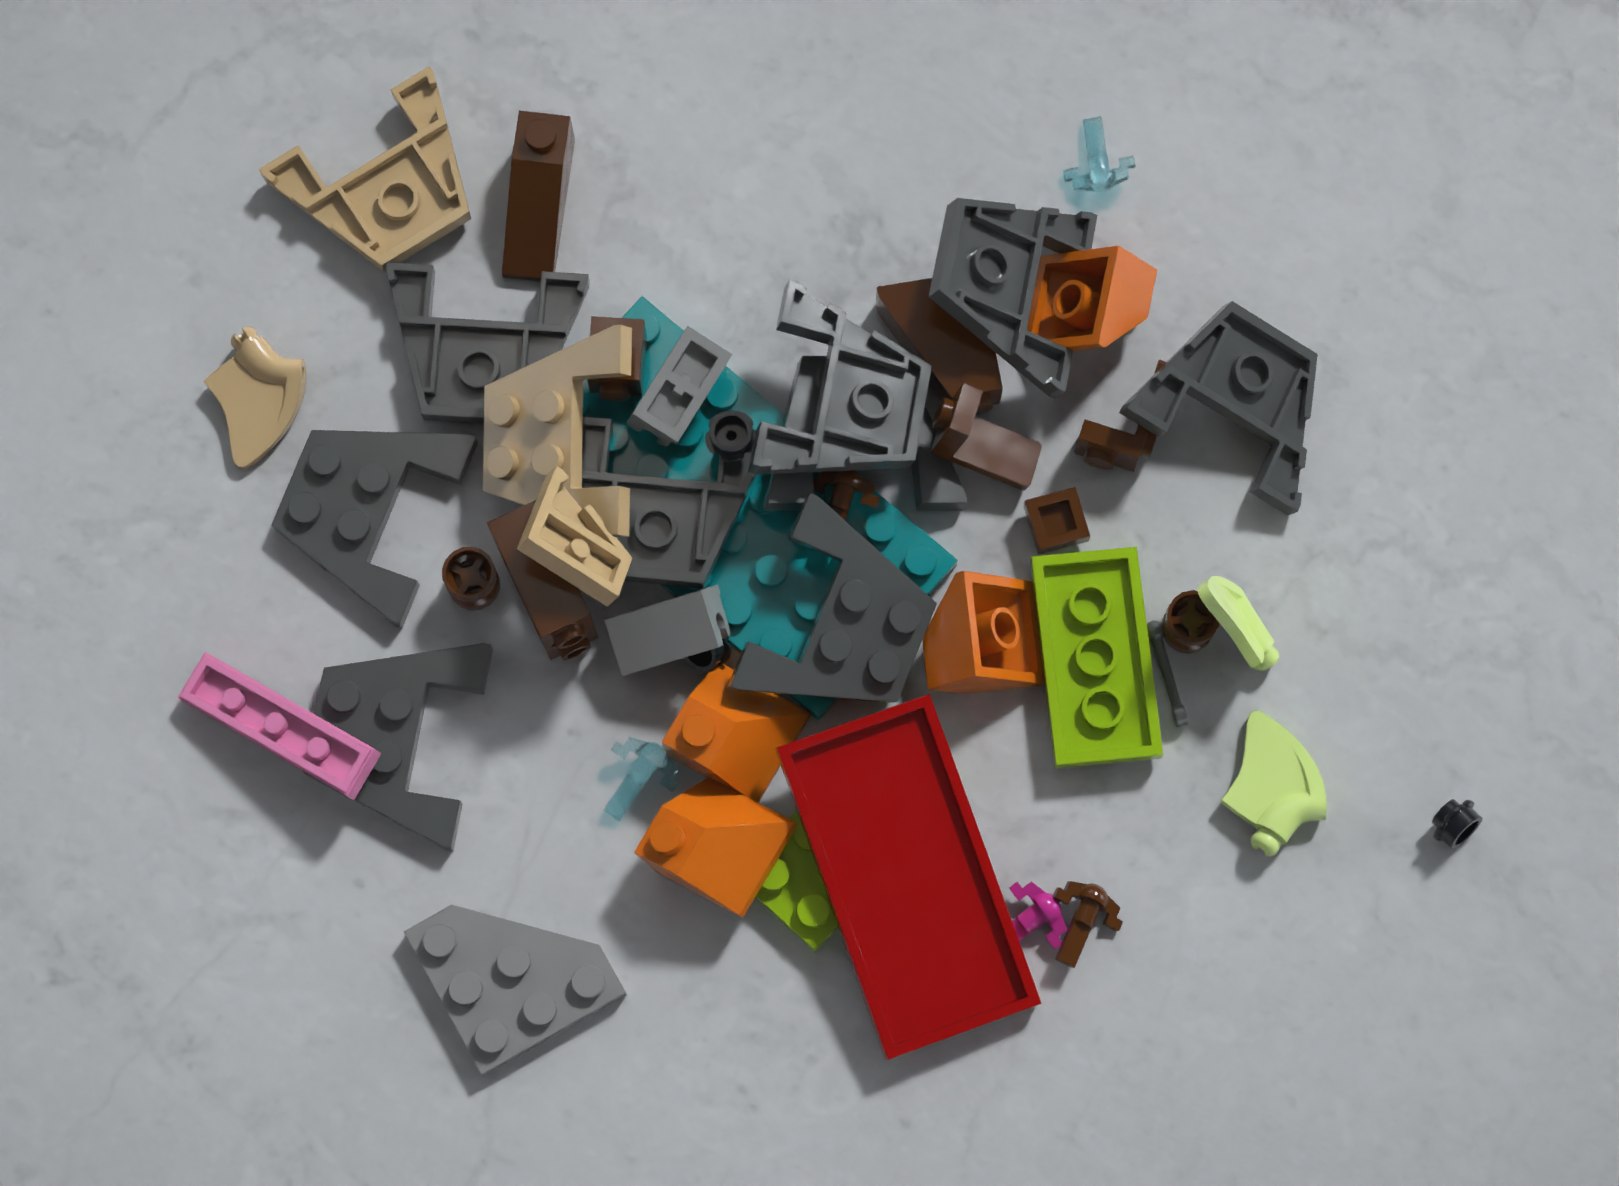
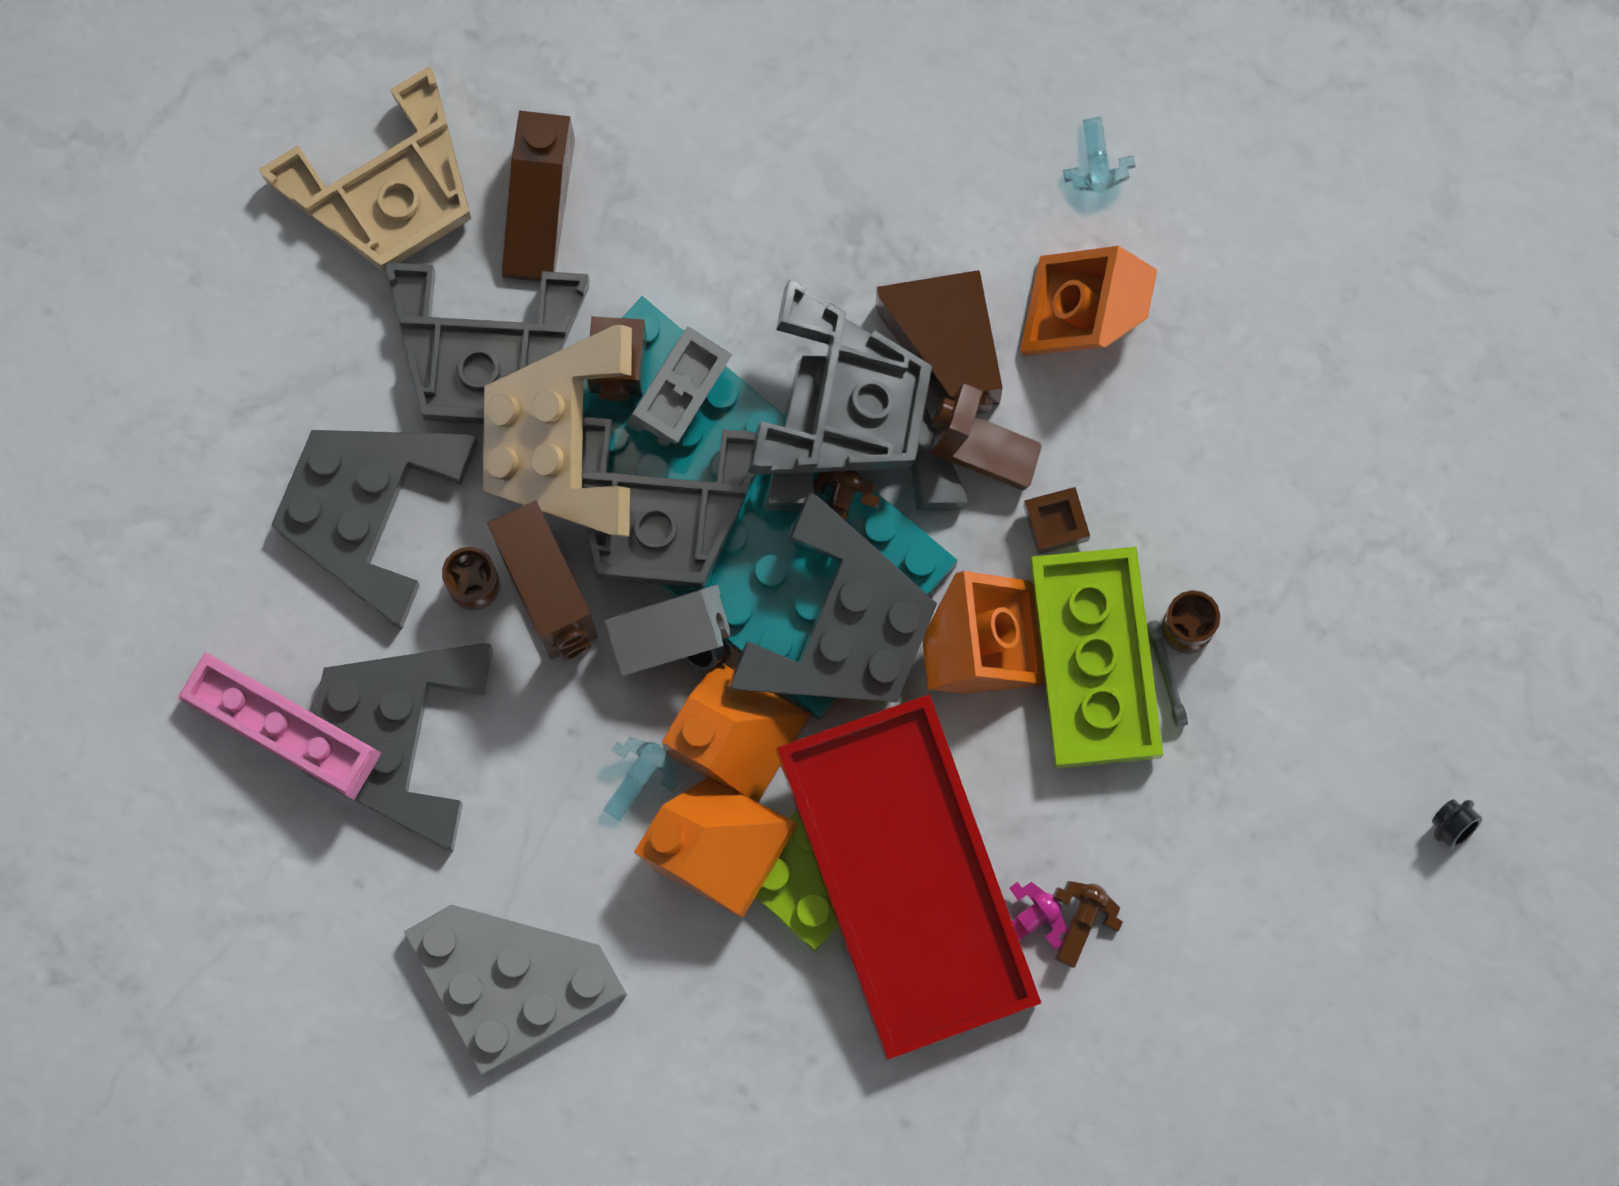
tan arm [203,327,306,469] -> none
tan wing [517,466,632,607] -> none
black plate [705,410,756,462] -> none
dark grey wing [928,198,1098,399] -> none
reddish brown bracket [1074,359,1166,472] -> none
dark grey wing [1119,301,1318,515] -> none
yellowish green arm [1198,576,1279,671] -> none
yellowish green arm [1221,711,1327,856] -> none

